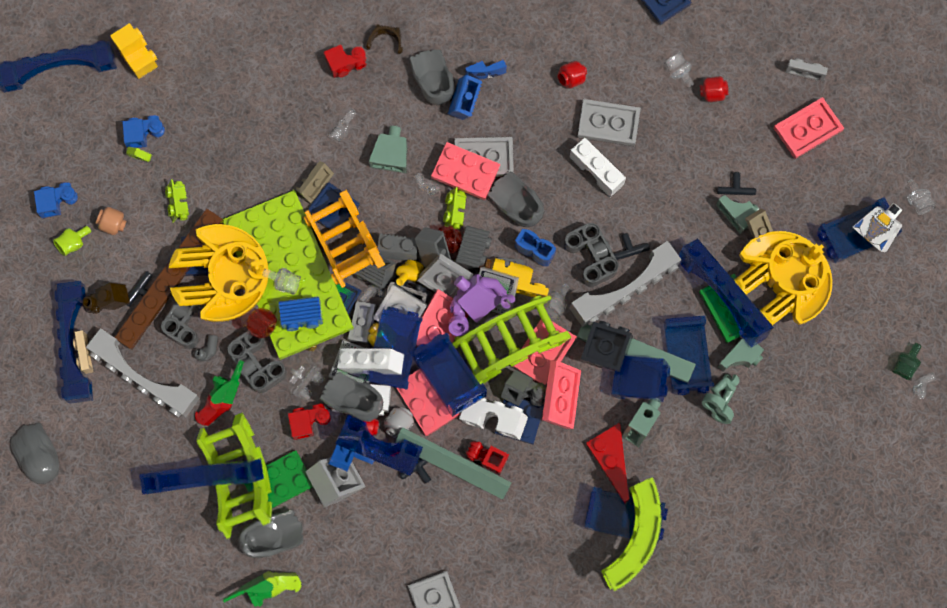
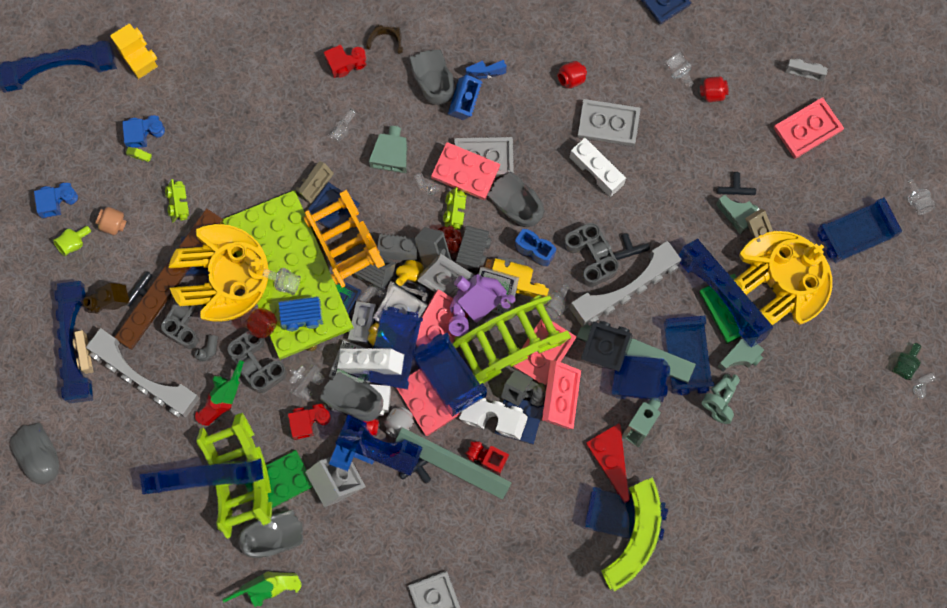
torso [853,203,902,252] -> none

